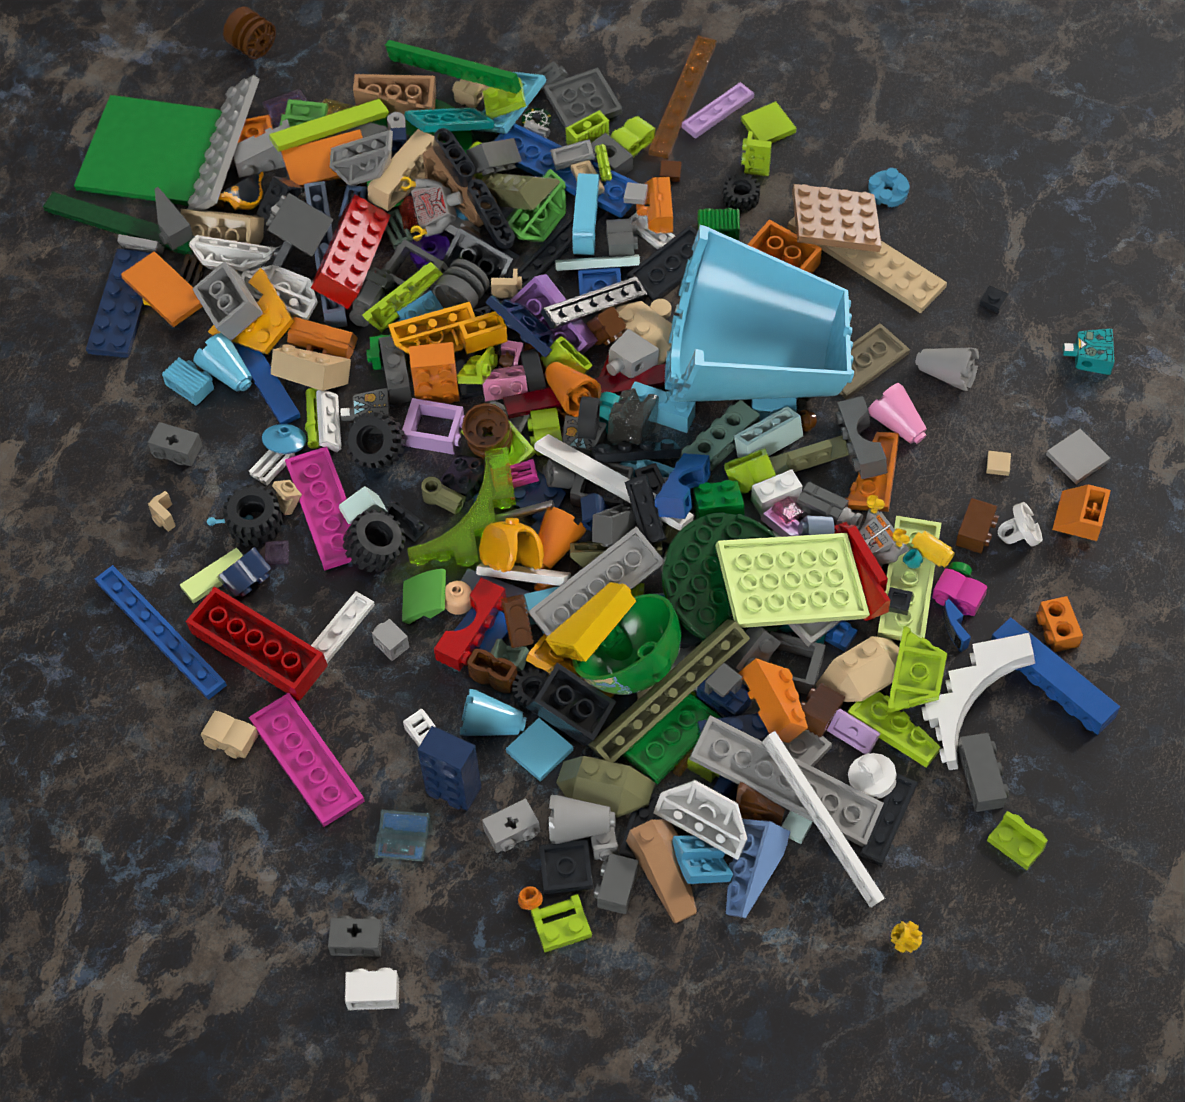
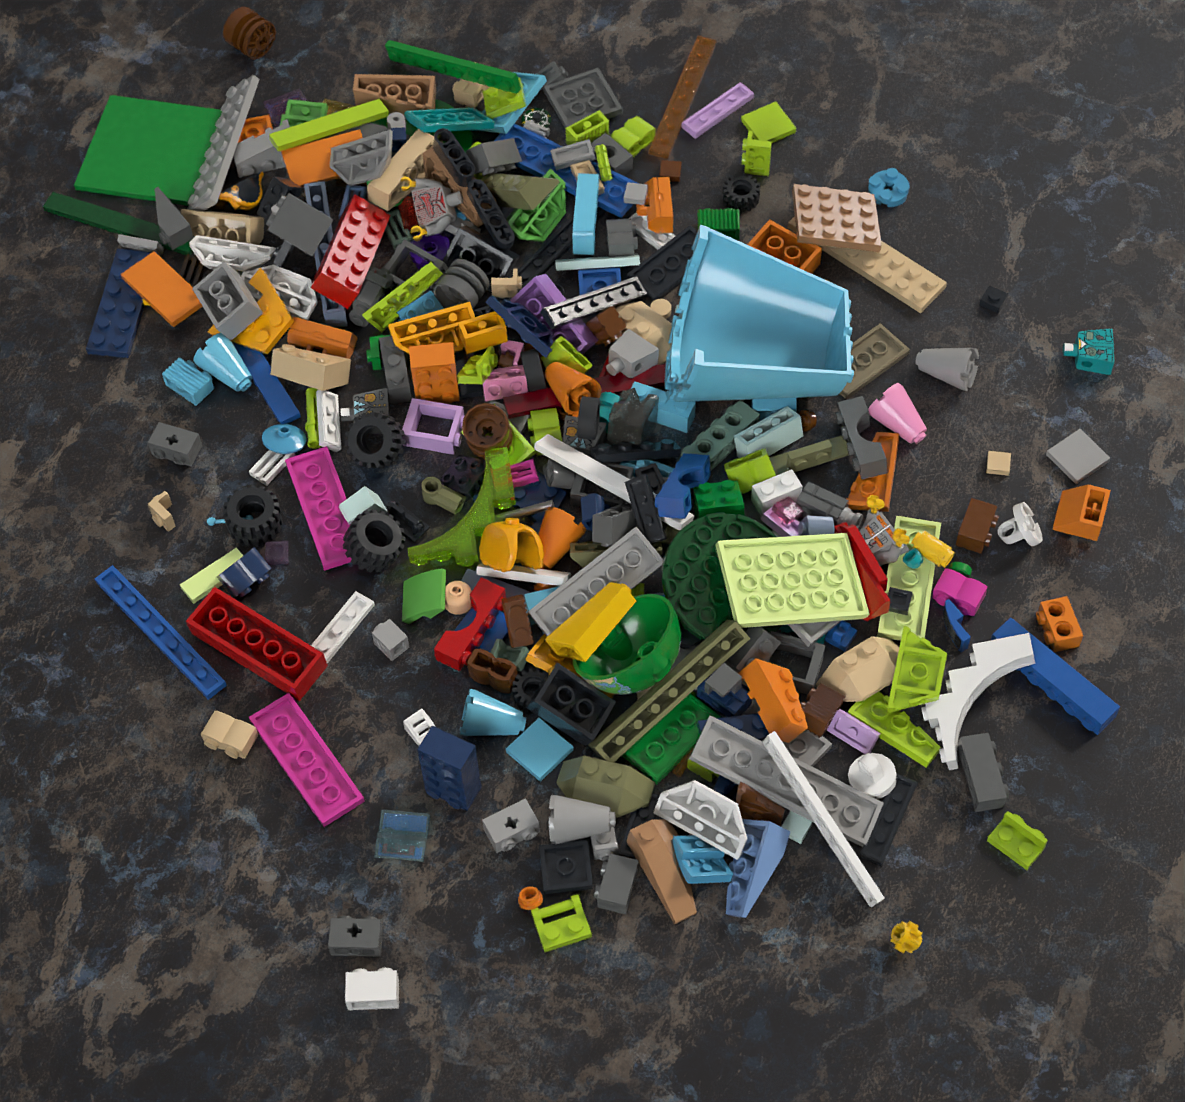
tan bracket [272,480,302,515] -> none

